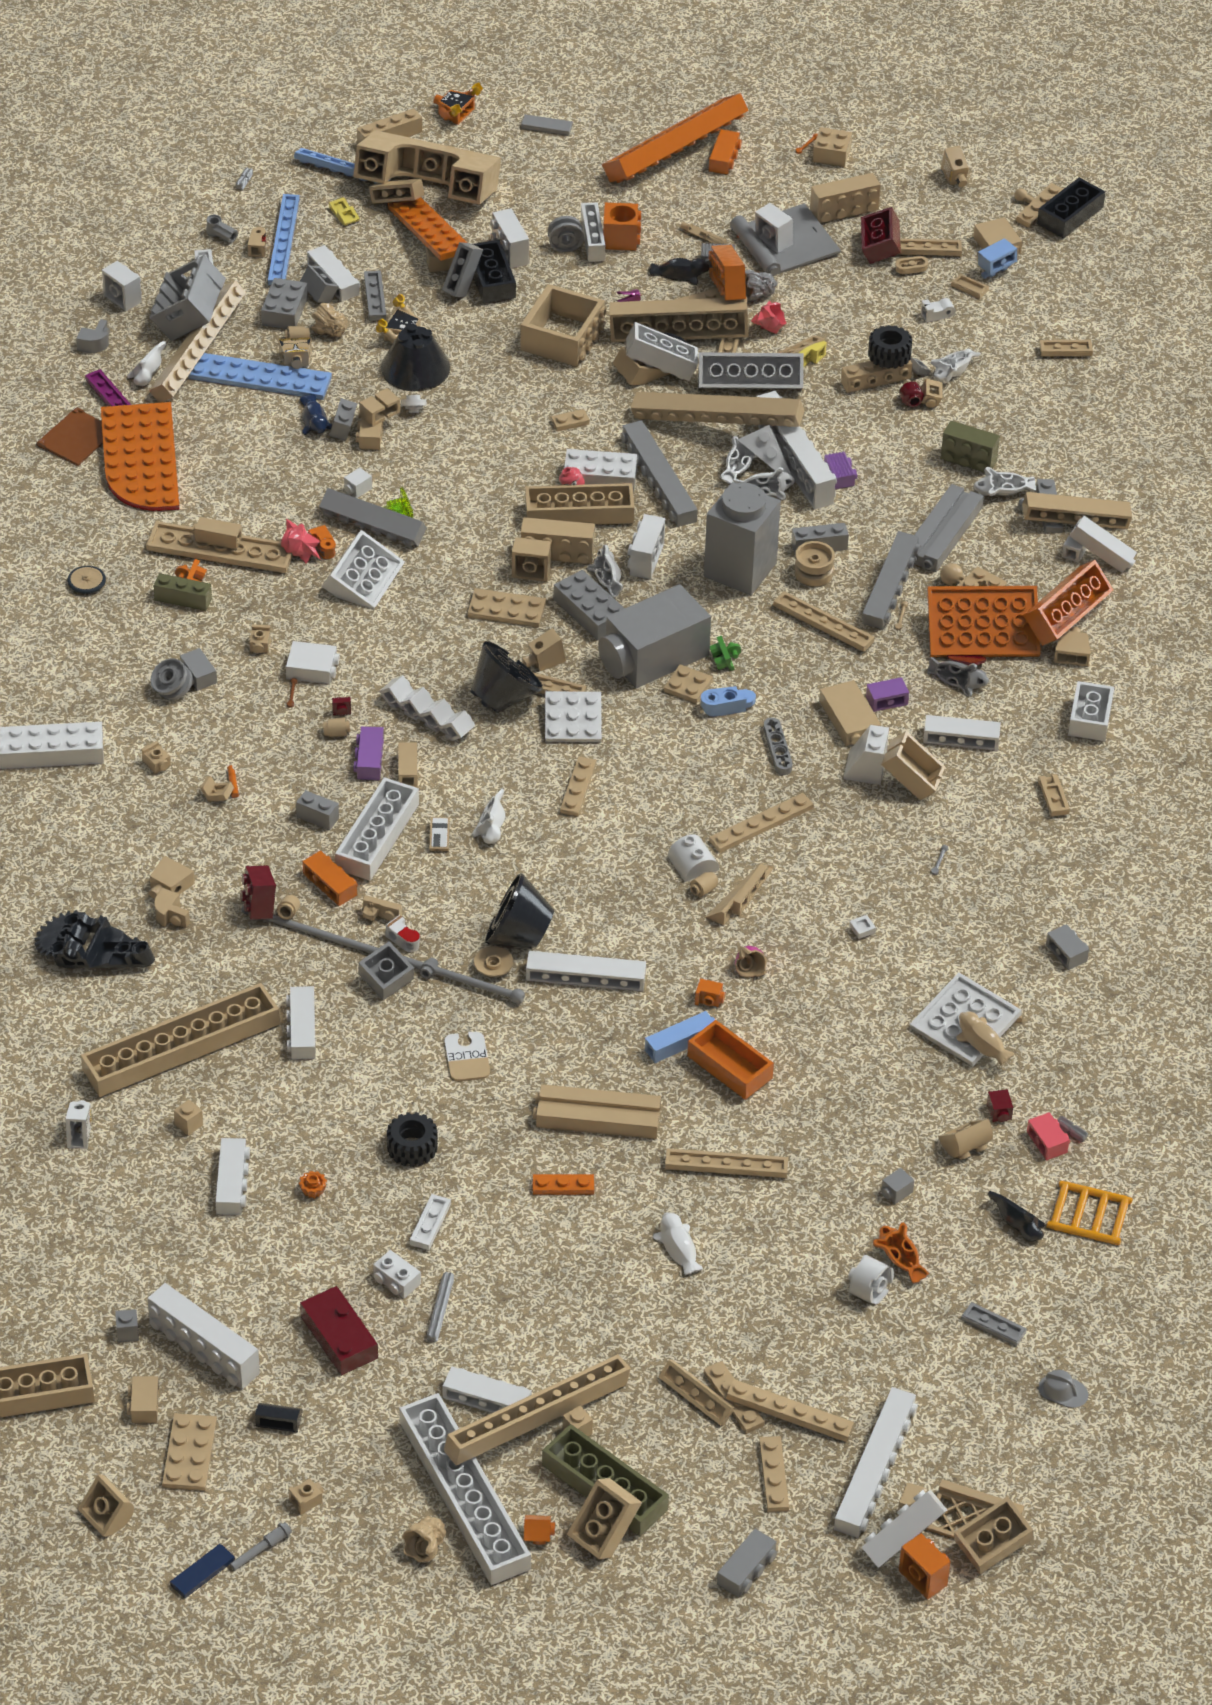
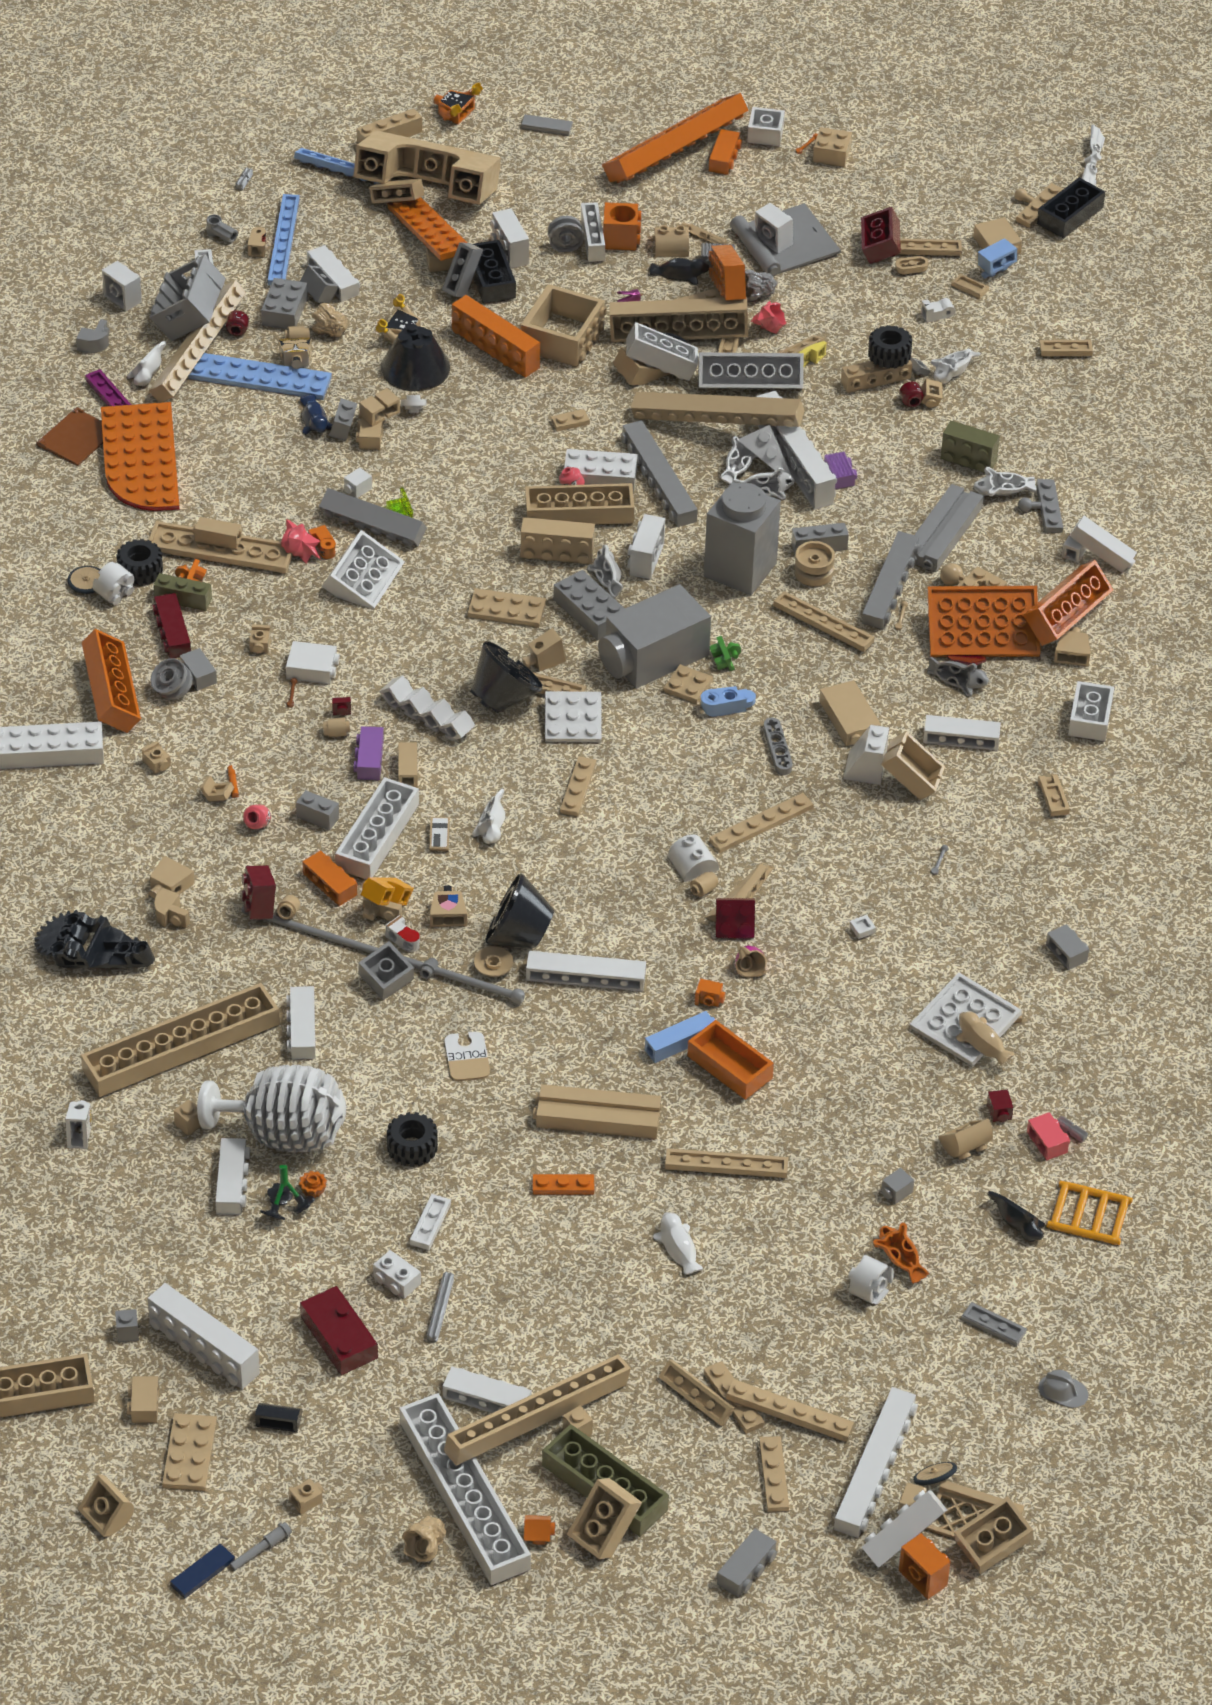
light yellow slope [329,197,360,226] -> none
light grey plate [364,270,386,321] -> none
tan brick [512,537,551,582] -> none
tan brick [810,173,881,223] -> none
medium lavender brick [866,677,909,712] -> none
tan torso [941,145,969,187] -> none
tan brick [1022,492,1132,529] -> none
none -> orange brick [81,629,141,733]
none -> white brick [93,562,134,606]
none -> black tyre [116,539,163,586]
none -> dark red brick [152,593,191,658]
none -> white plant [197,1065,346,1153]
none -> dark red head [226,310,249,336]
none -> coral head [243,804,271,829]
none -> black plant [260,1165,315,1220]
none -> light orange arch [360,877,414,905]
none -> tan torso [430,885,467,927]
none -> orange brick [452,295,540,378]
none -> tan brick [654,225,689,257]
none -> dark red plate [715,898,755,938]
none -> white brick [747,107,785,146]
none -> wheel [913,1462,957,1486]
none -> white piece [1082,124,1105,186]

